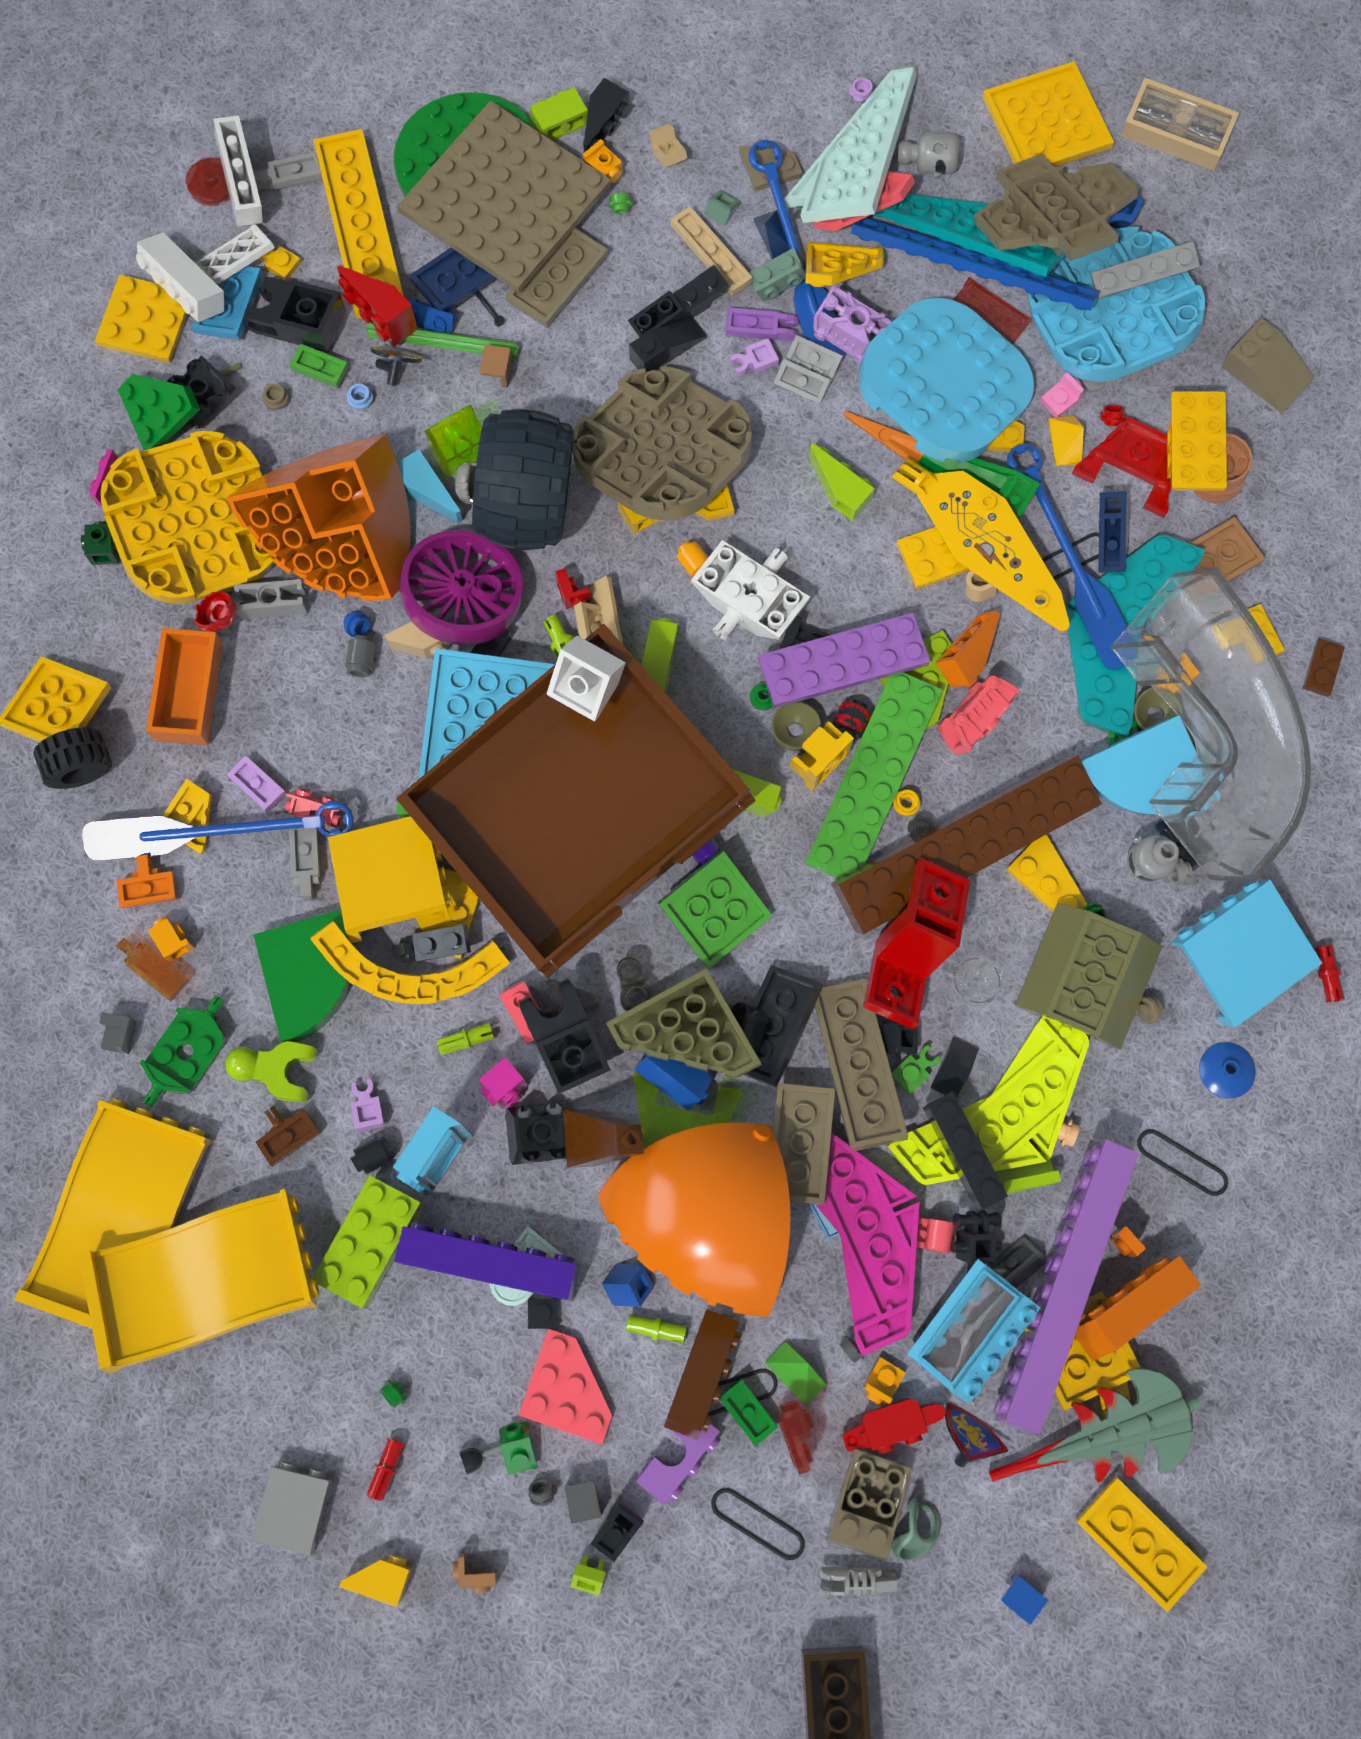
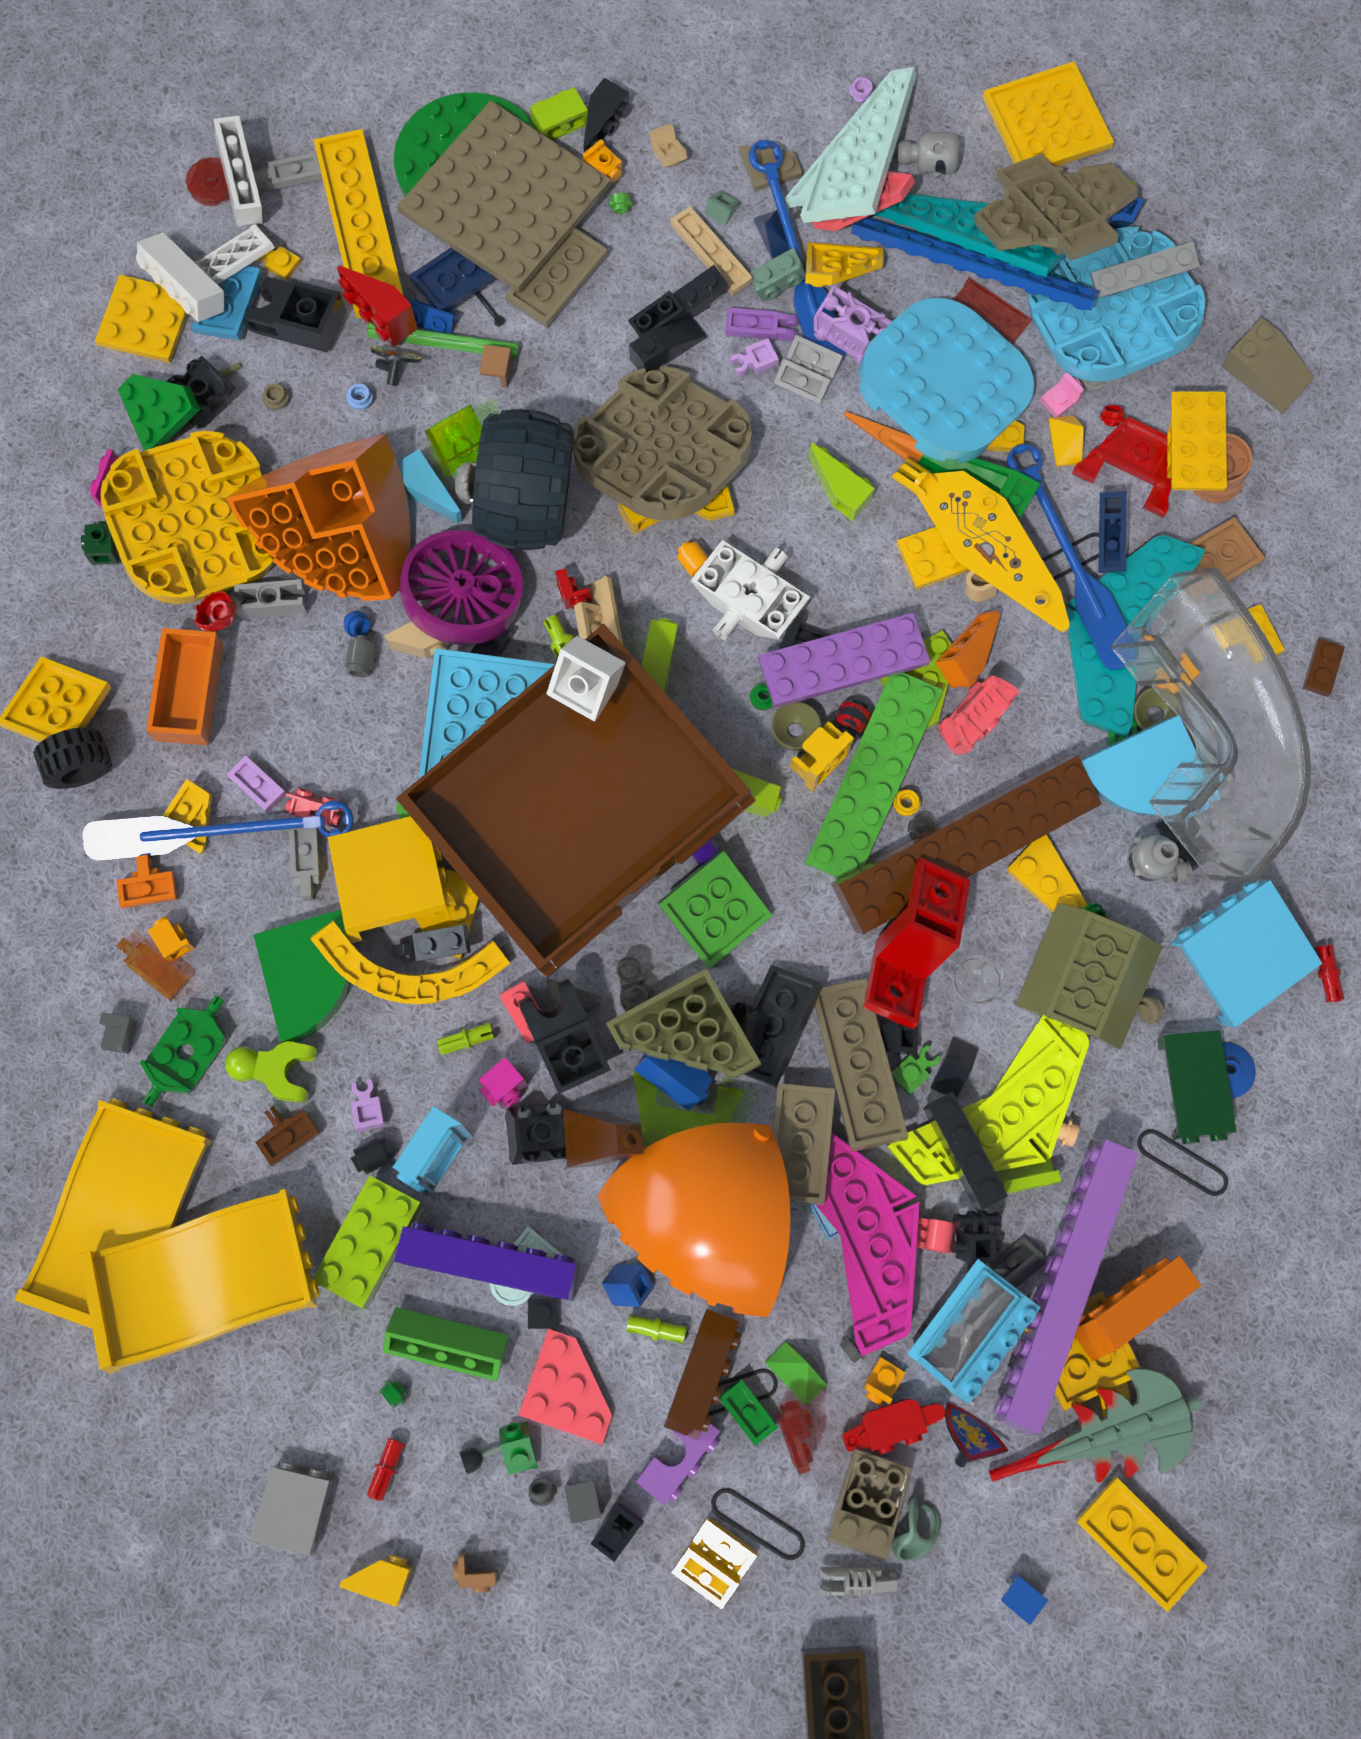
bright green plate [289,344,349,388] -> none
lime tile [570,1555,606,1596] -> none
orange plate [1109,1226,1146,1257] -> none
brick [1121,78,1239,171] -> none
none -> bright green brick [383,1307,509,1381]
none -> slope [672,1516,758,1609]
none -> dark green panel [1157,1030,1237,1145]

